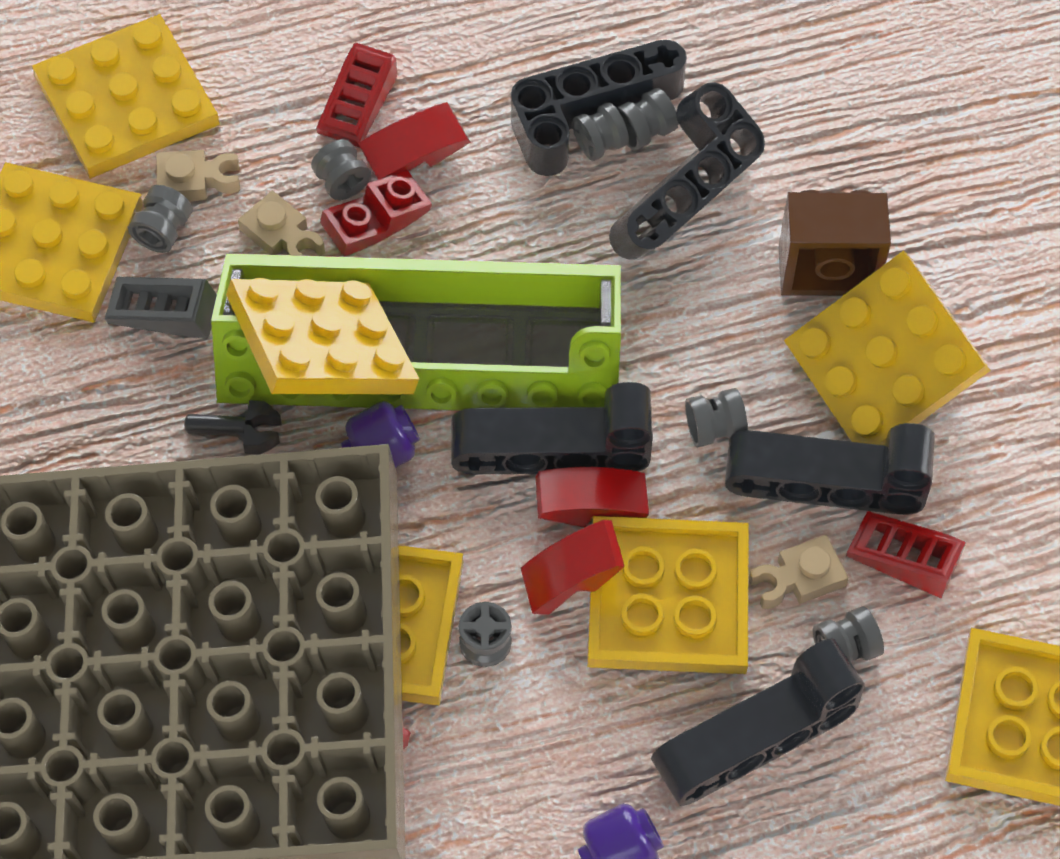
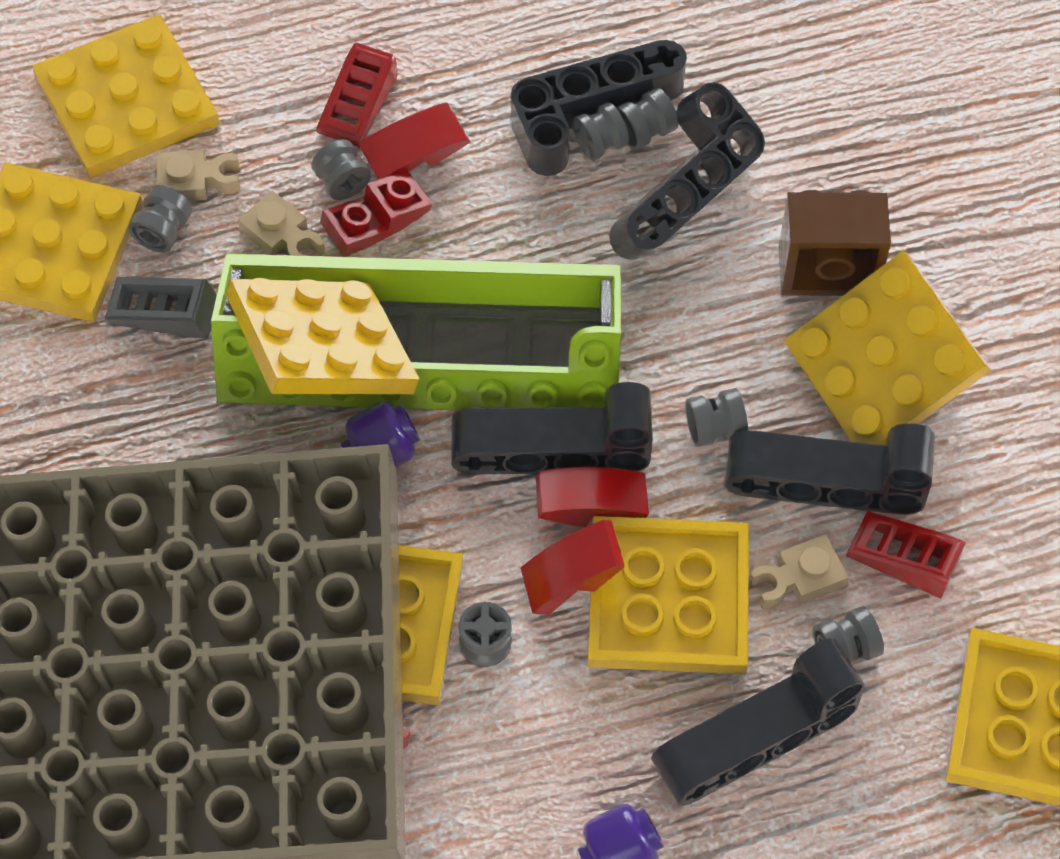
black bar [184,400,282,455] -> none

